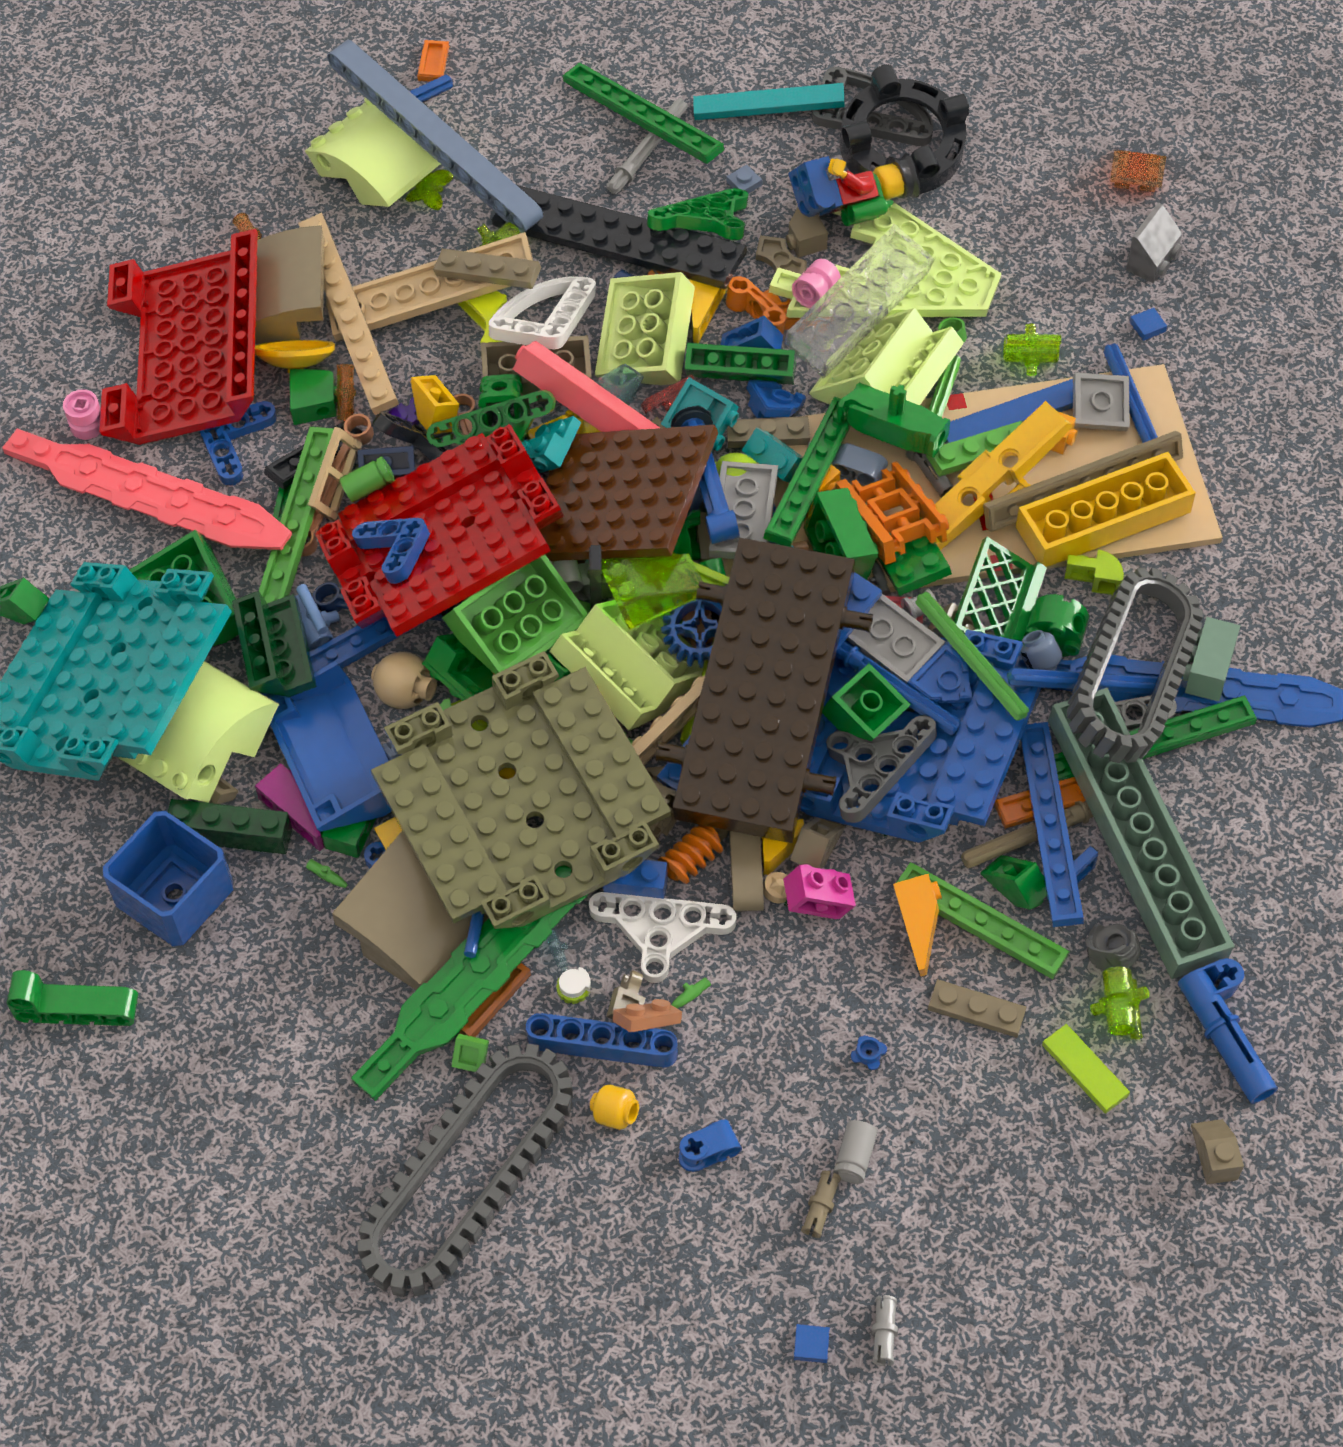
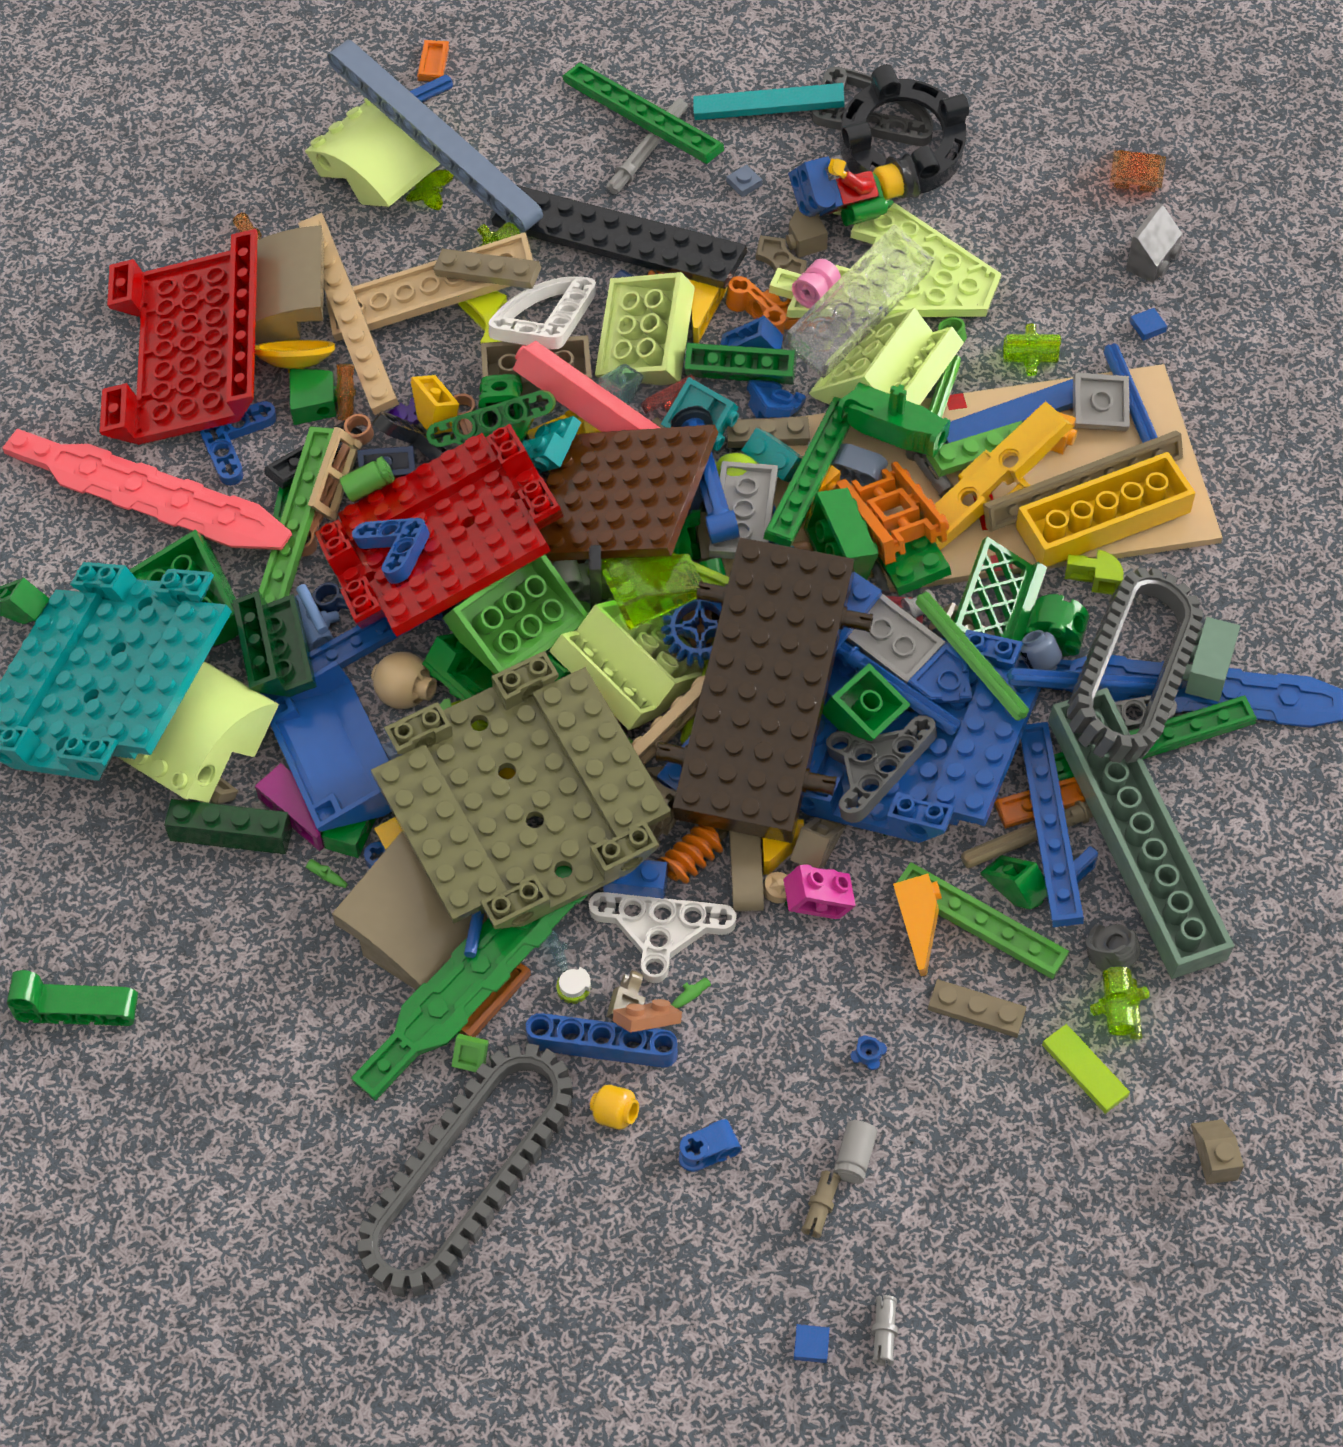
bright pink wheel [63,390,101,440] -> none
blue plate [103,811,234,946] -> none
green beam [647,188,749,240] -> none
blue piece [1177,958,1278,1104] -> none

